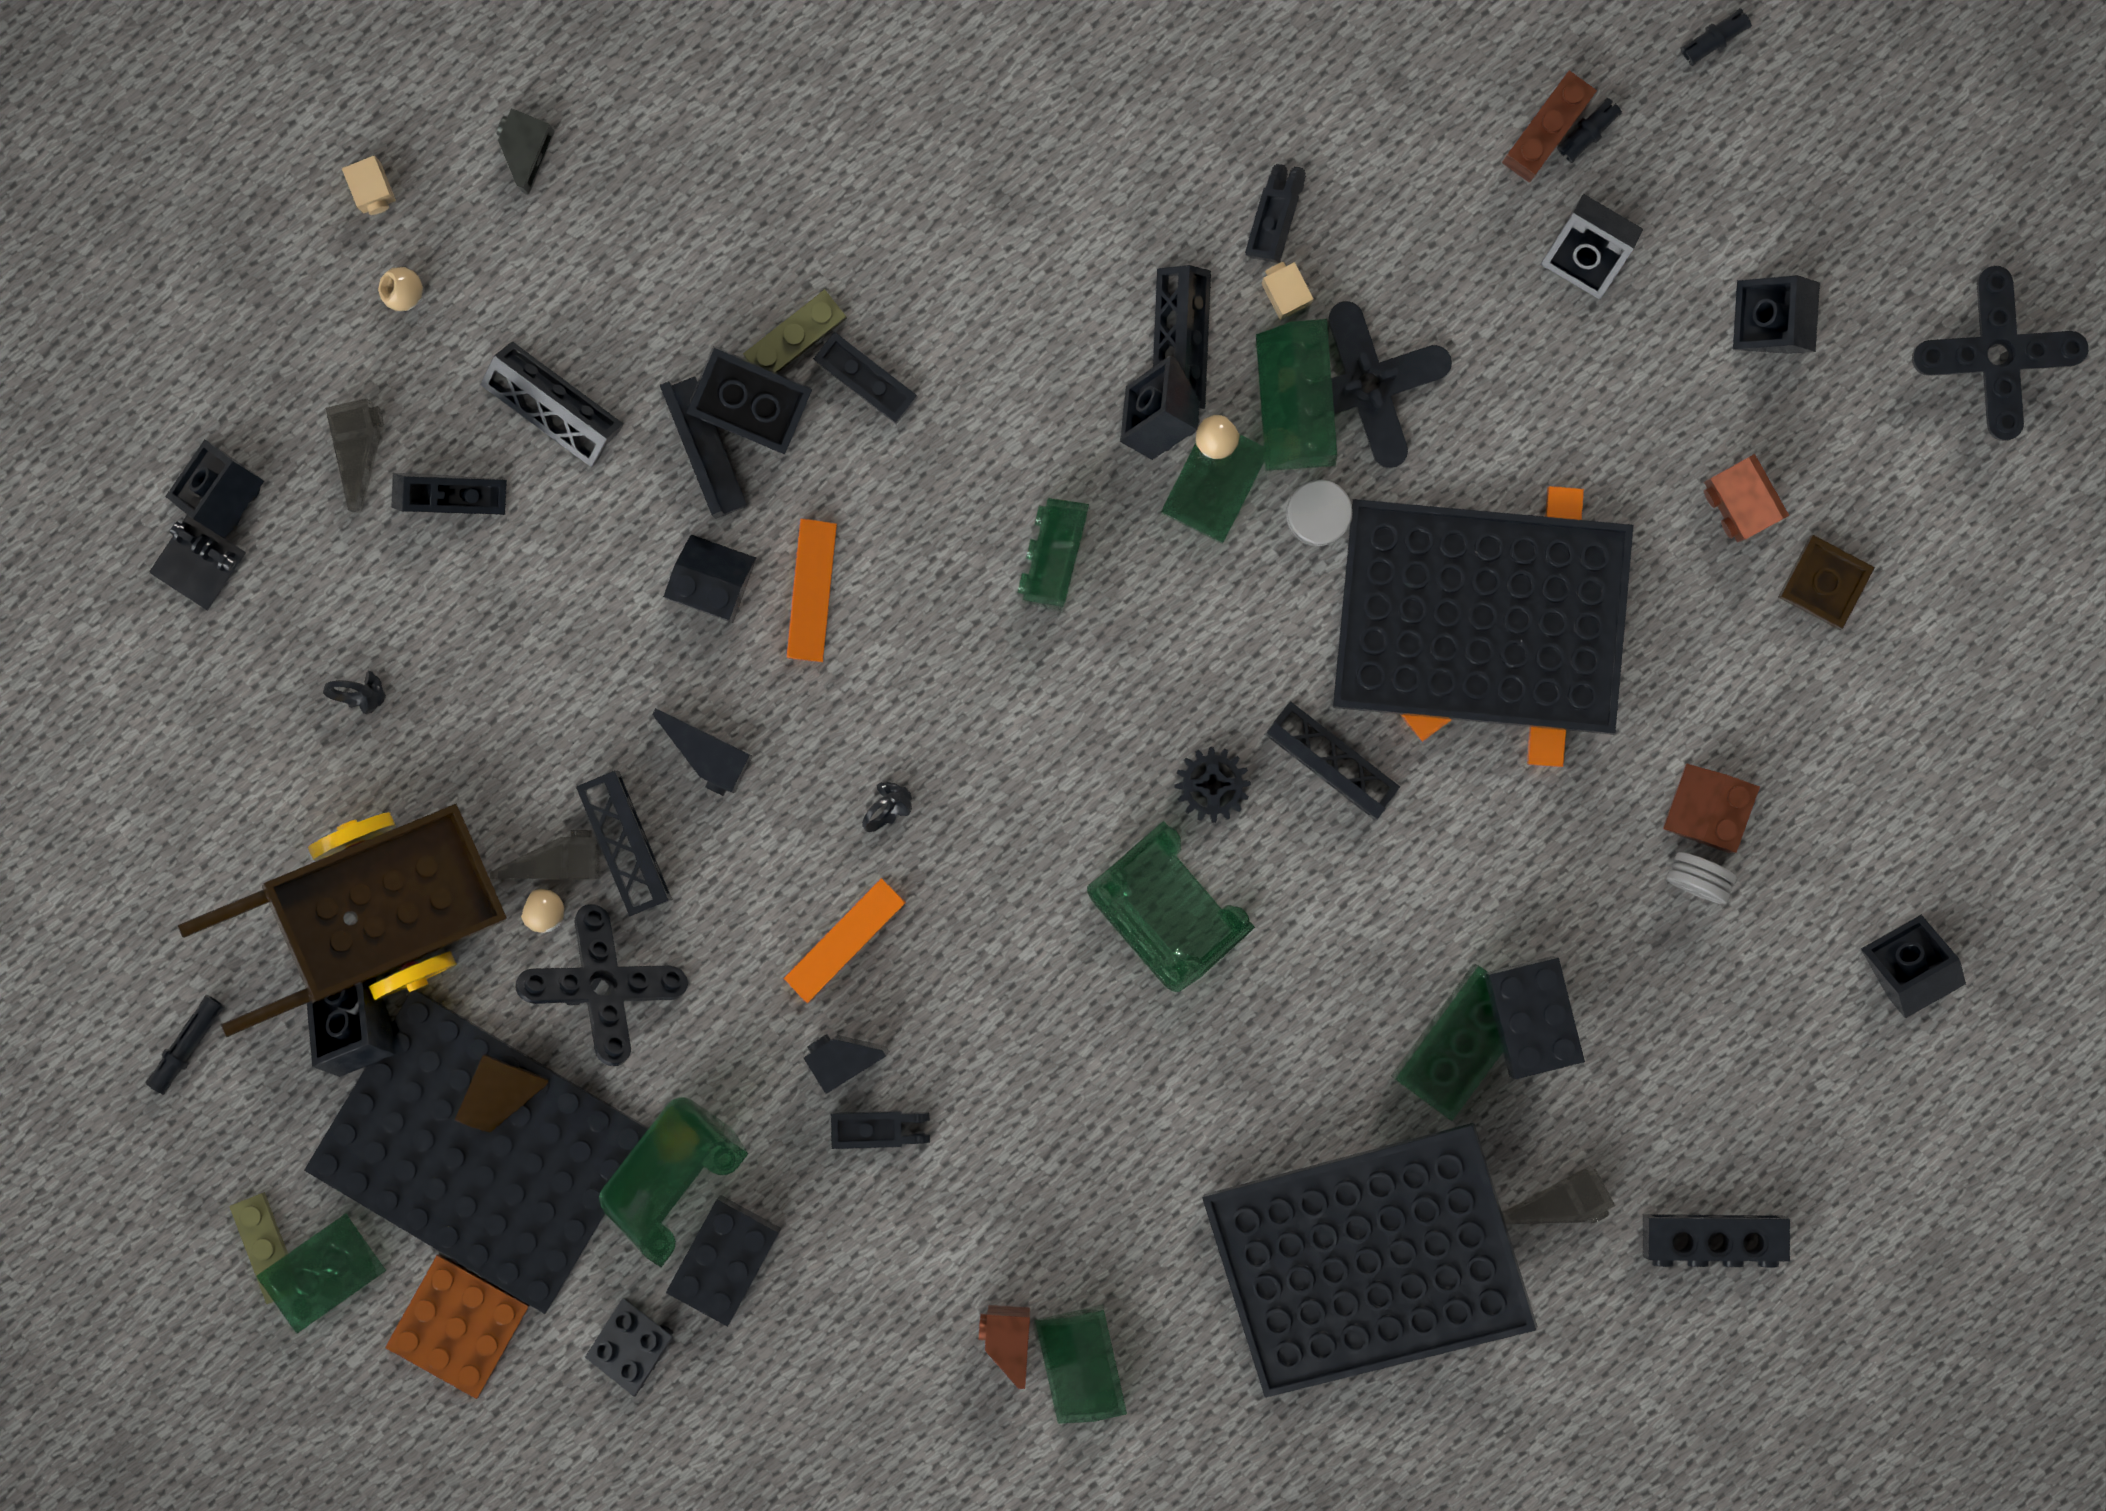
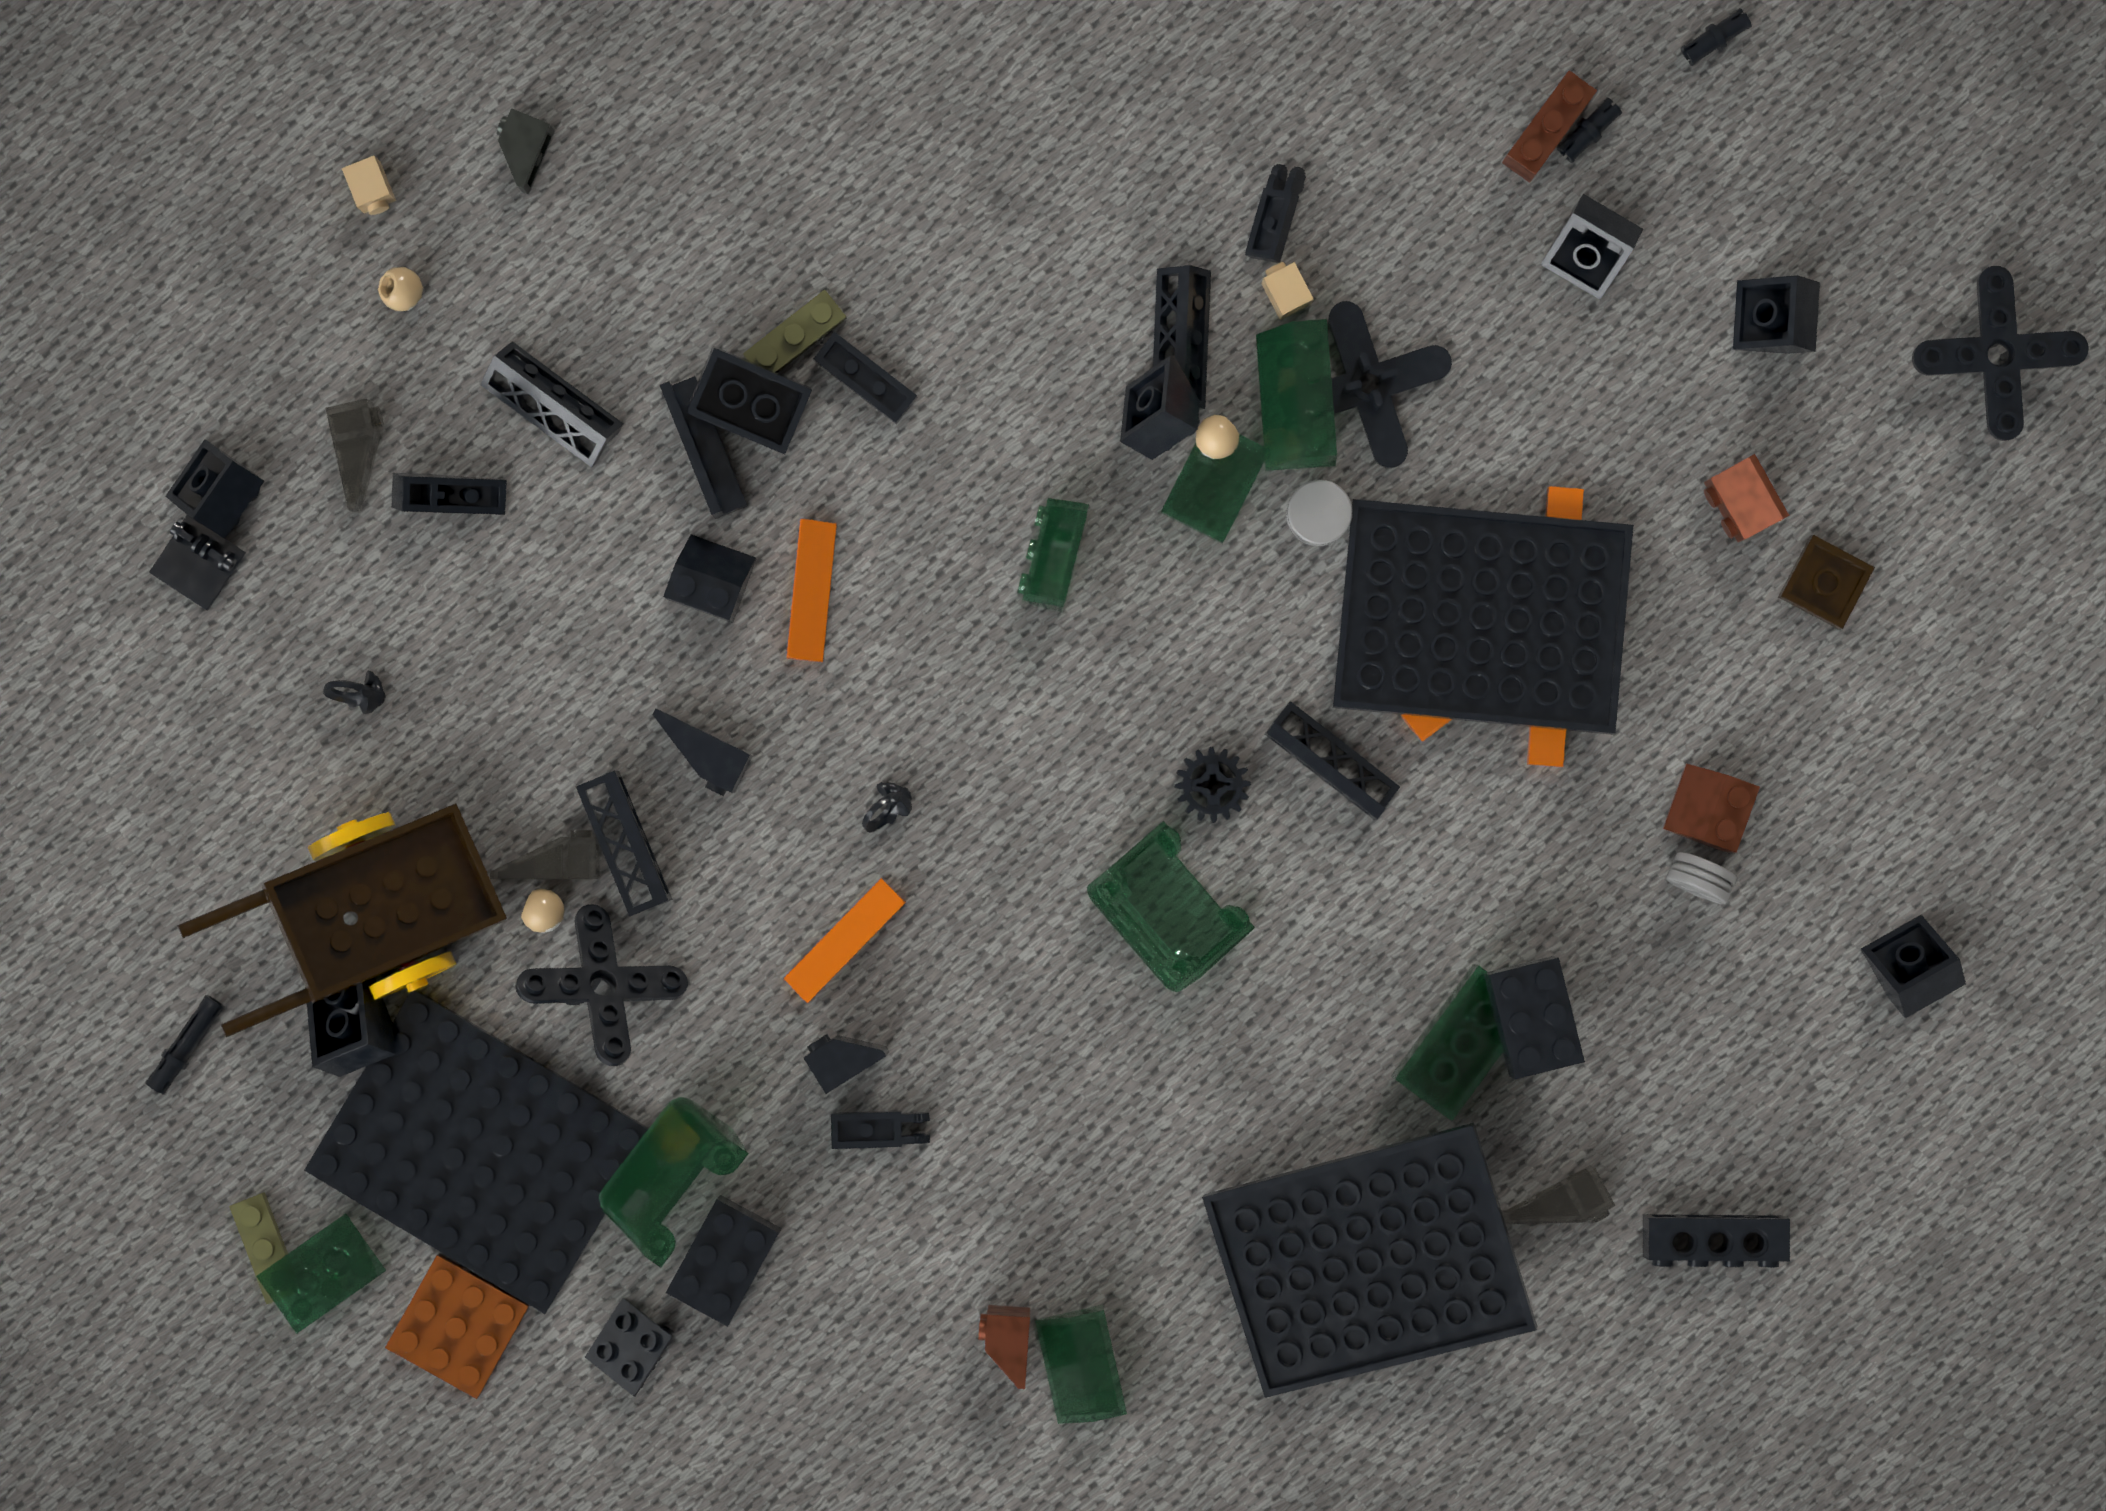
dark brown slope [455,1054,549,1133] -> none

